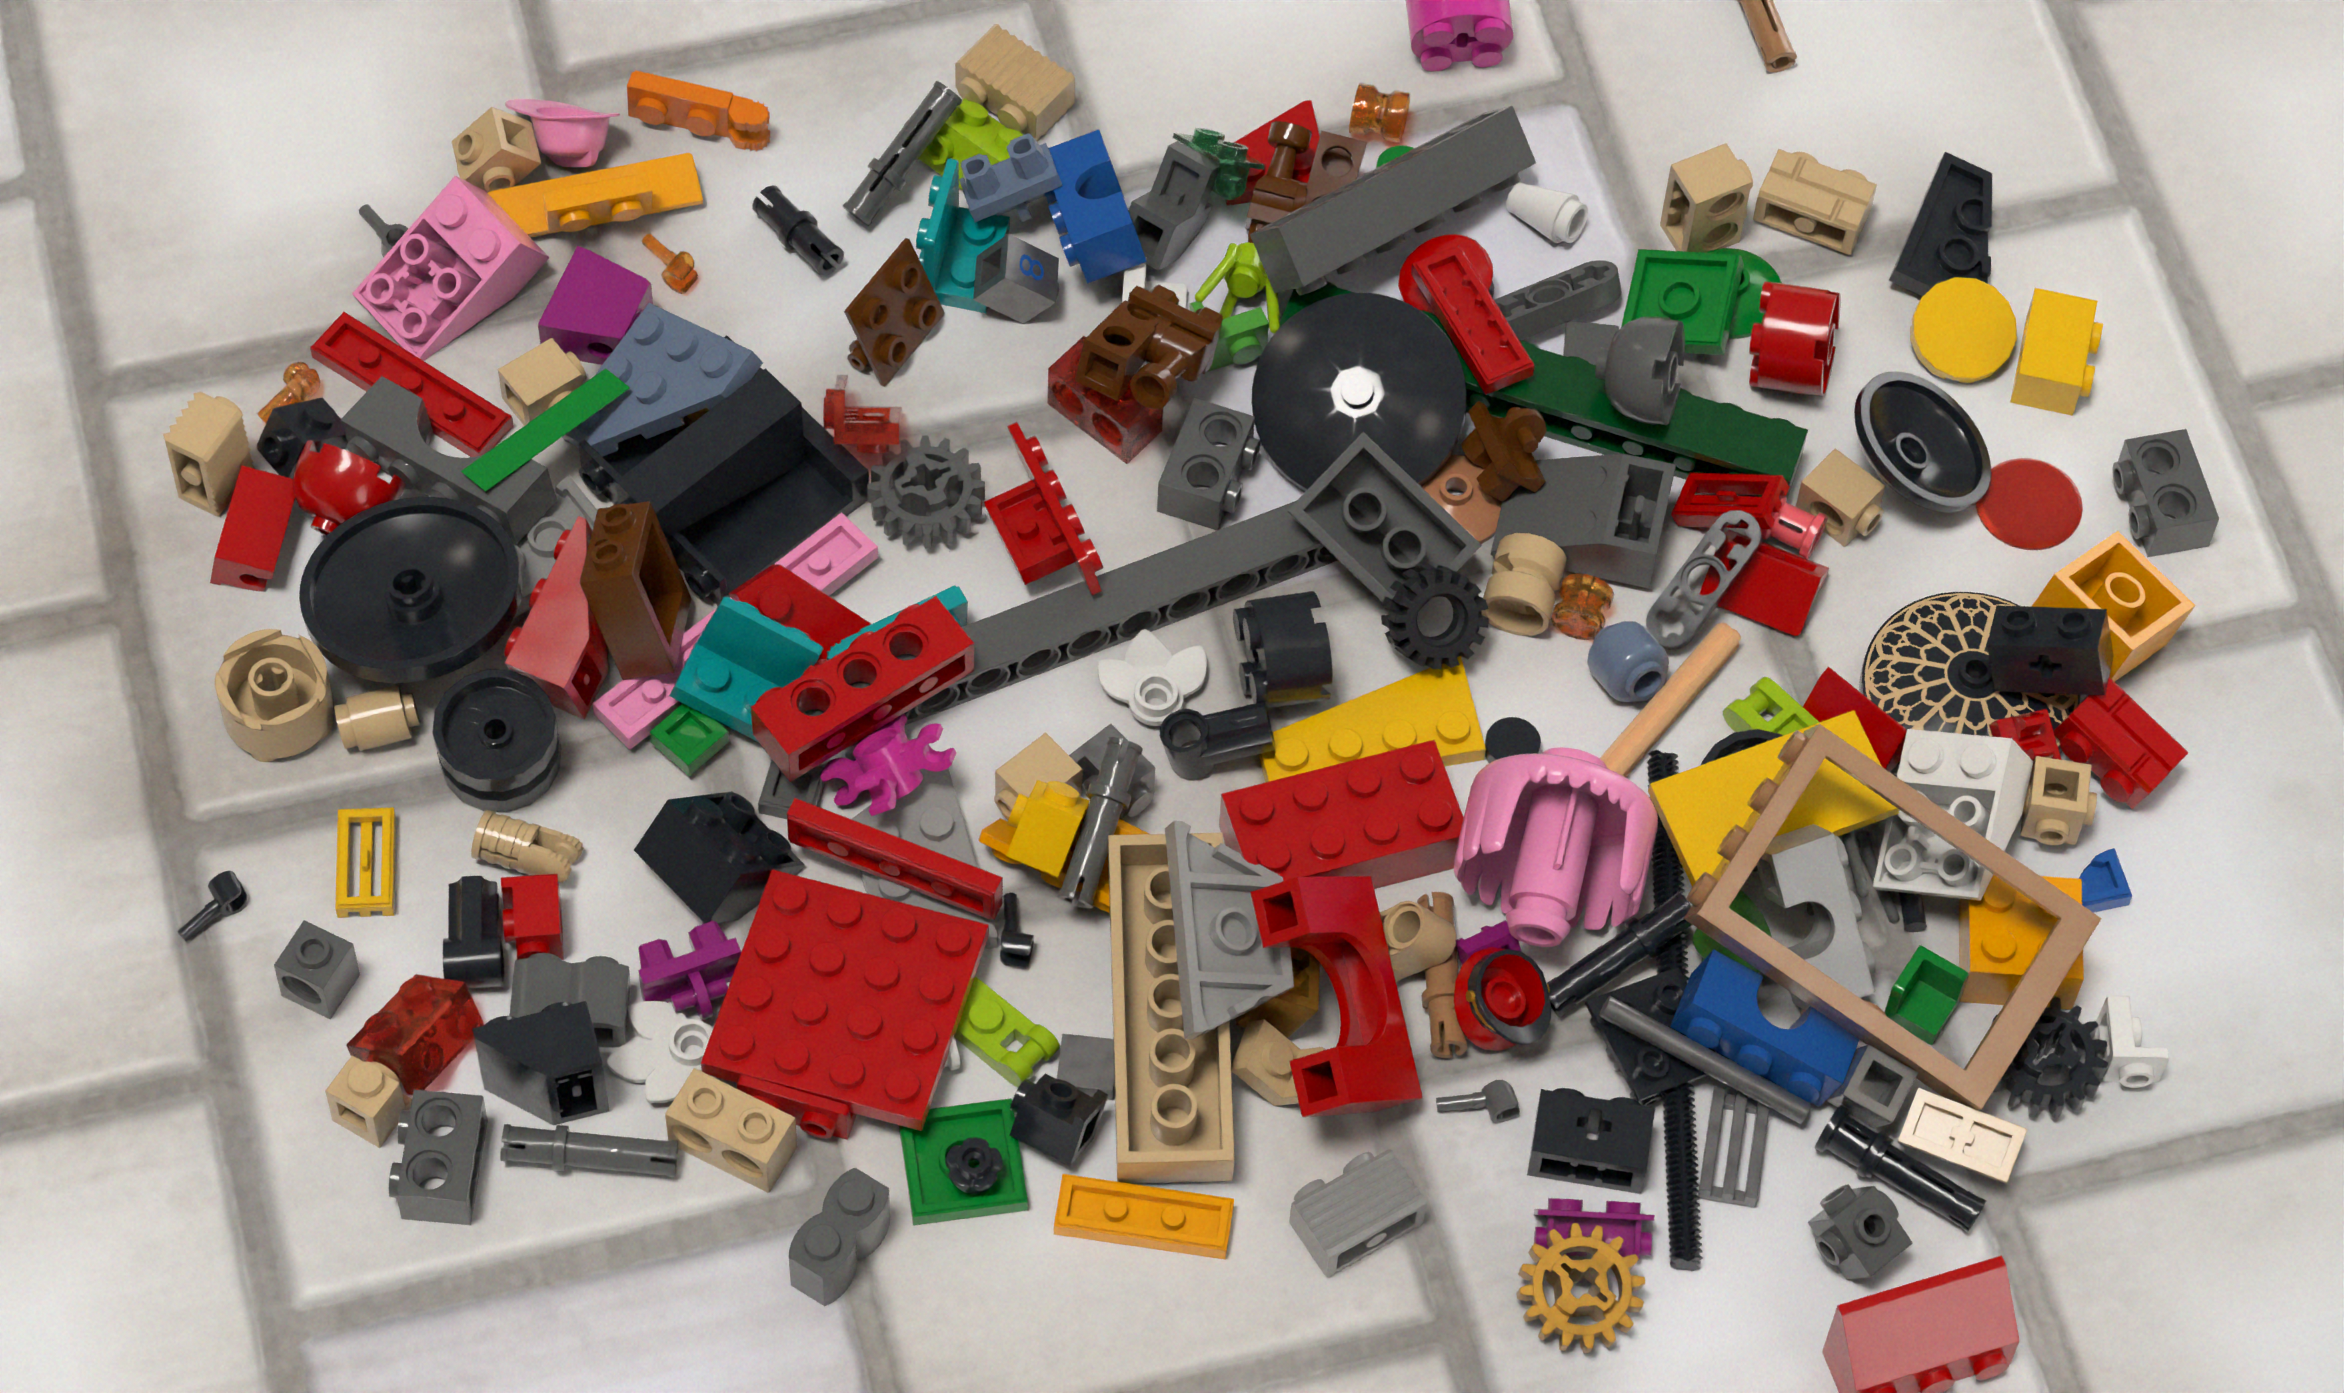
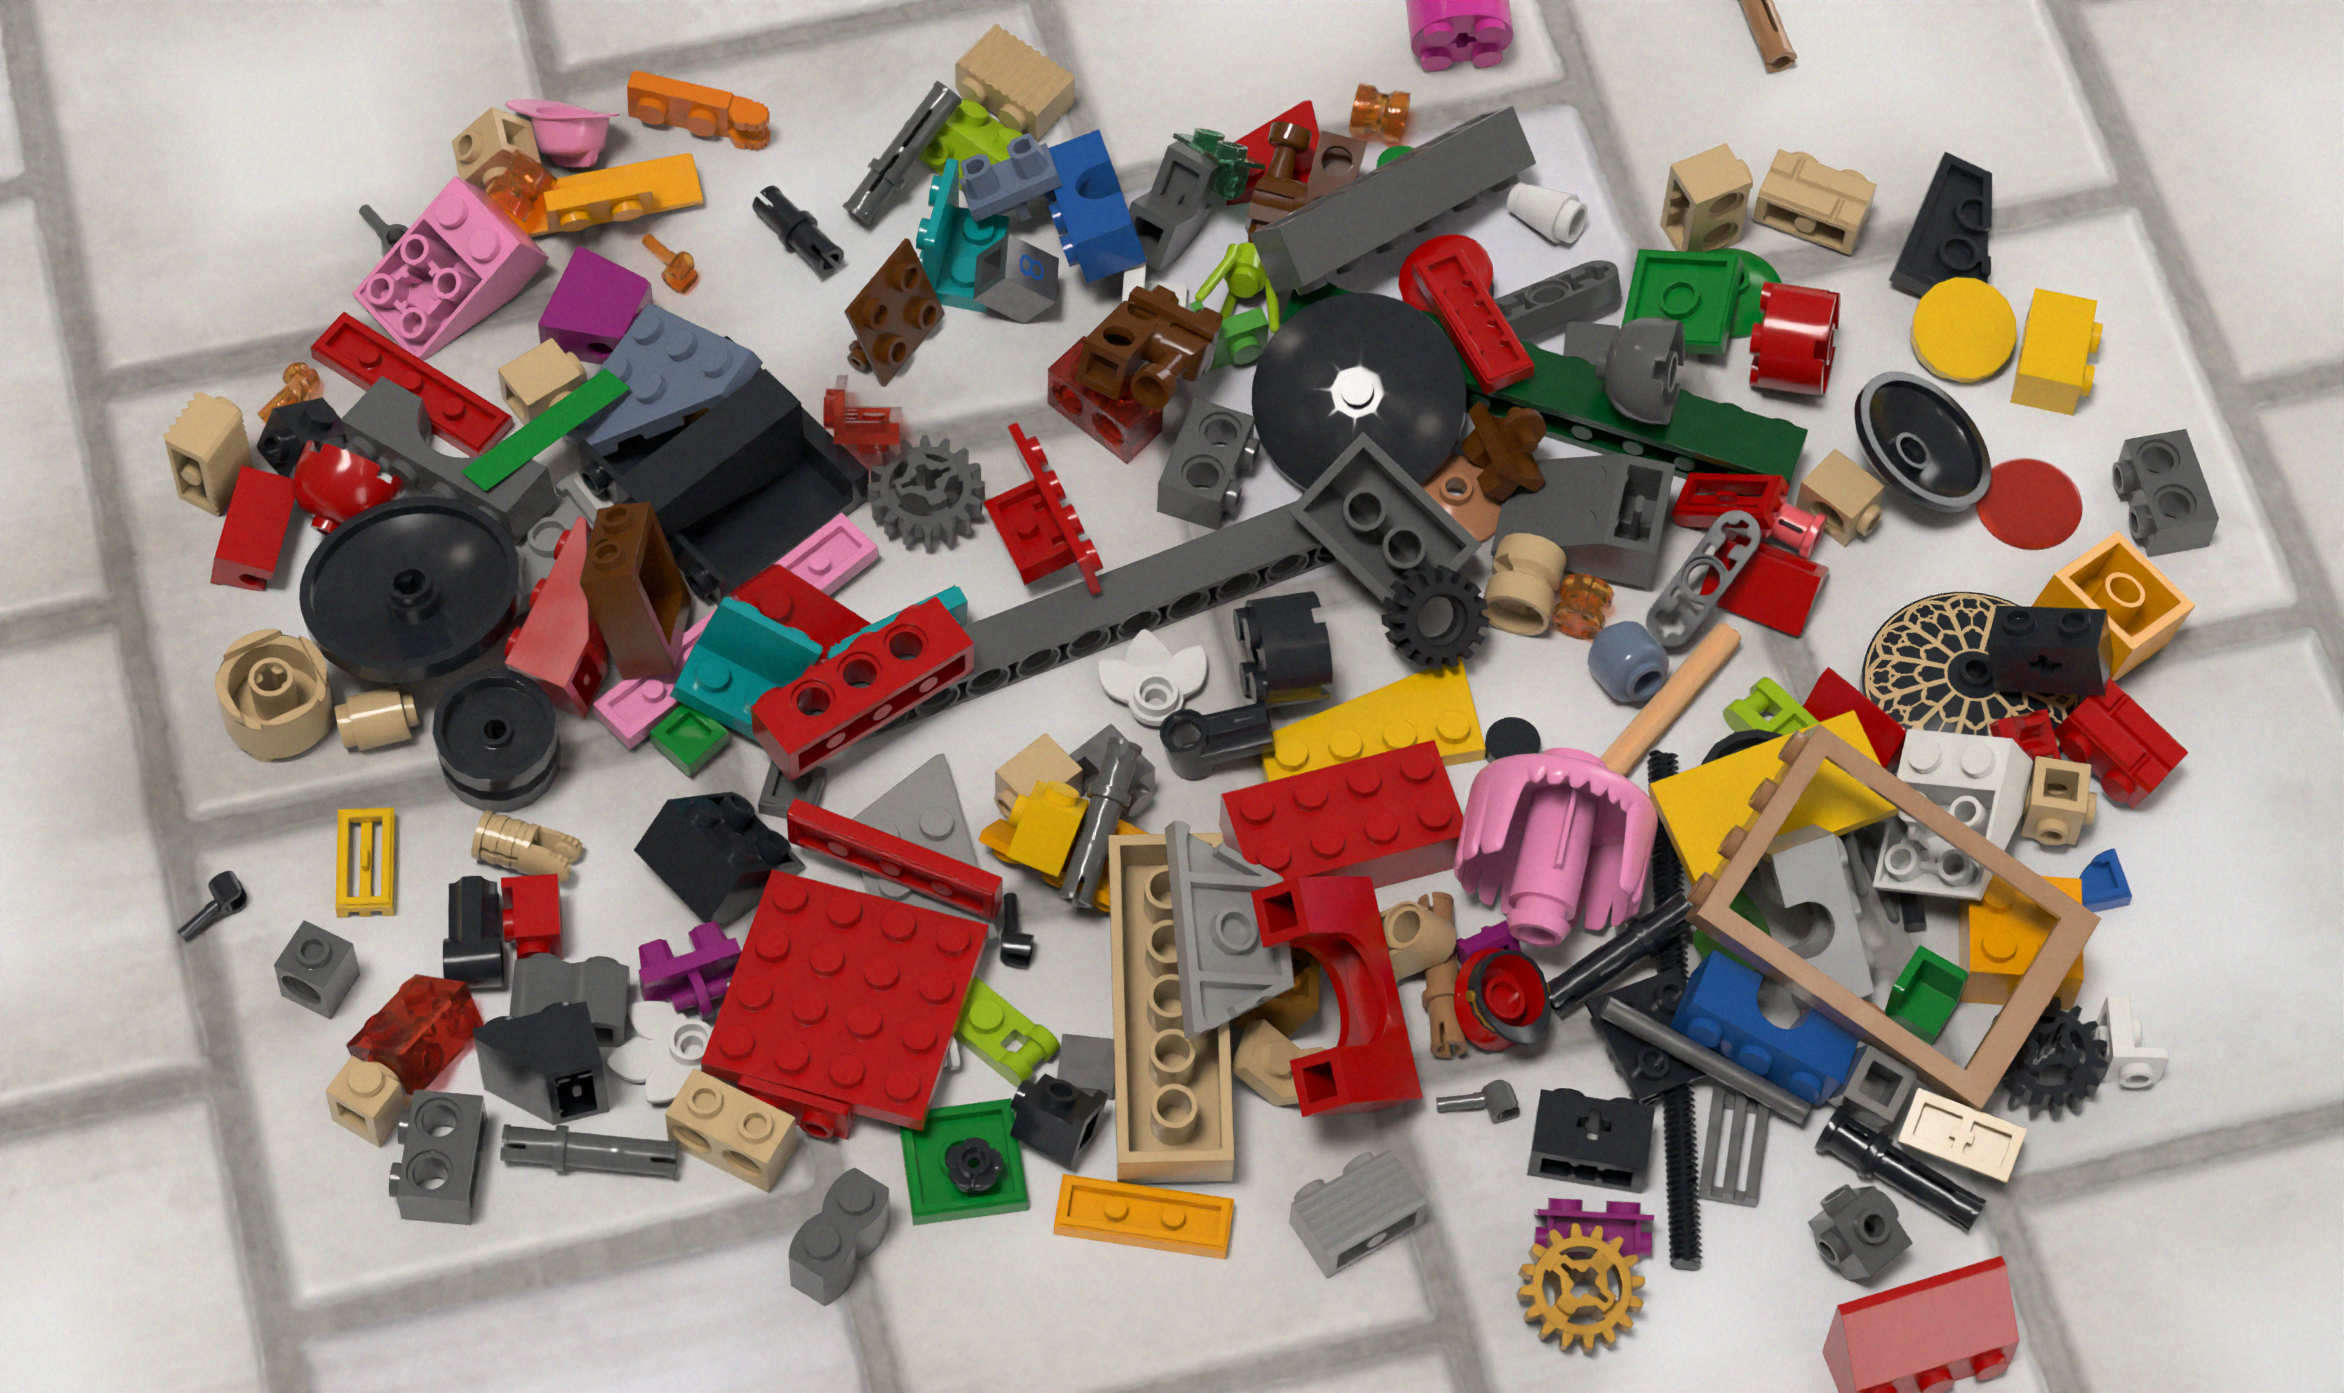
dark pink pin [820,714,957,816] -> none
none -> clear orange wheel [484,148,558,222]

